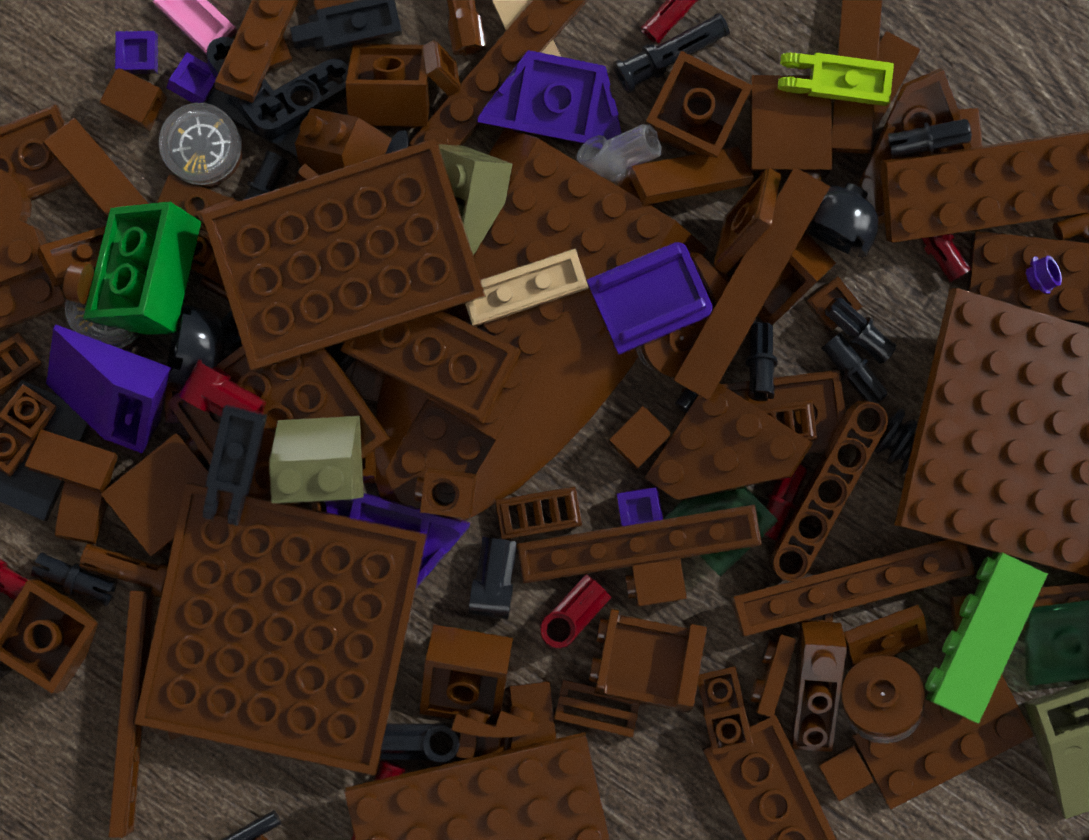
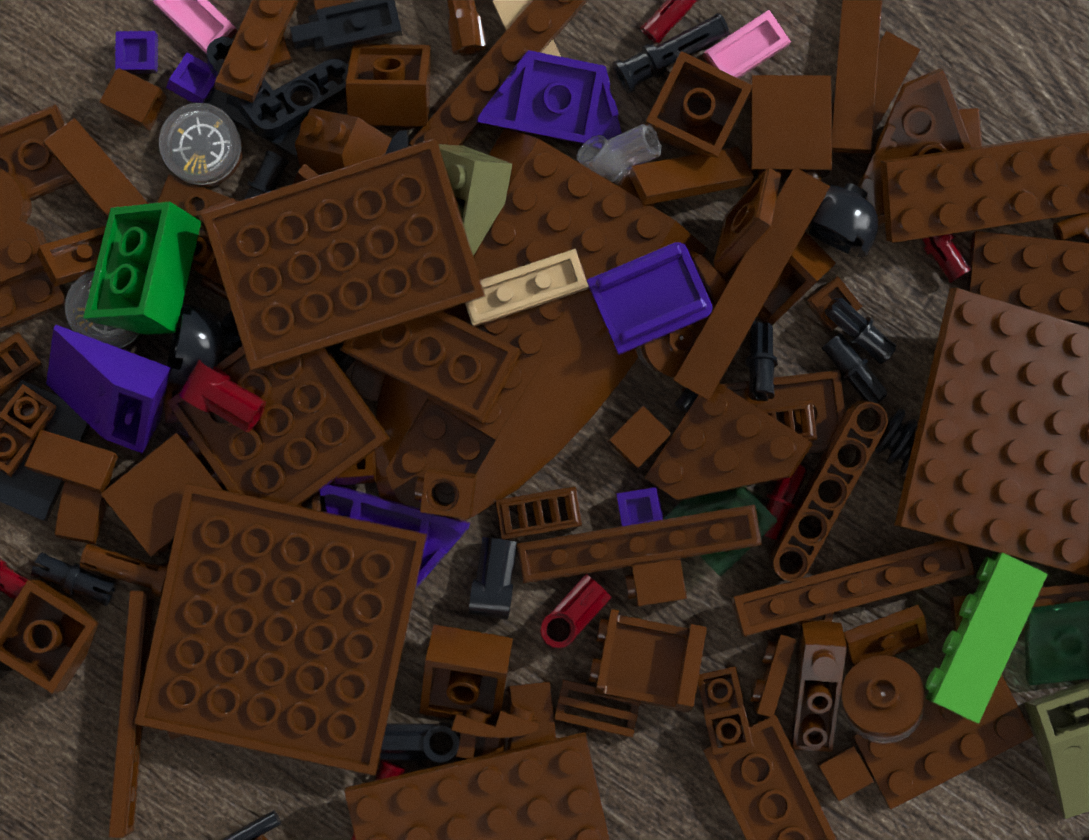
reddish brown tile [63,261,94,304] -> none
black hinge [202,404,268,526] -> none
olive slope [270,416,364,503] -> none
reddish brown tile [423,40,460,96] -> none
lime hinge [778,52,894,106] -> none
black axle [888,119,972,159] -> none
dark purple plate [1026,256,1062,294] -> none
none -> bright pink tile [703,10,791,79]

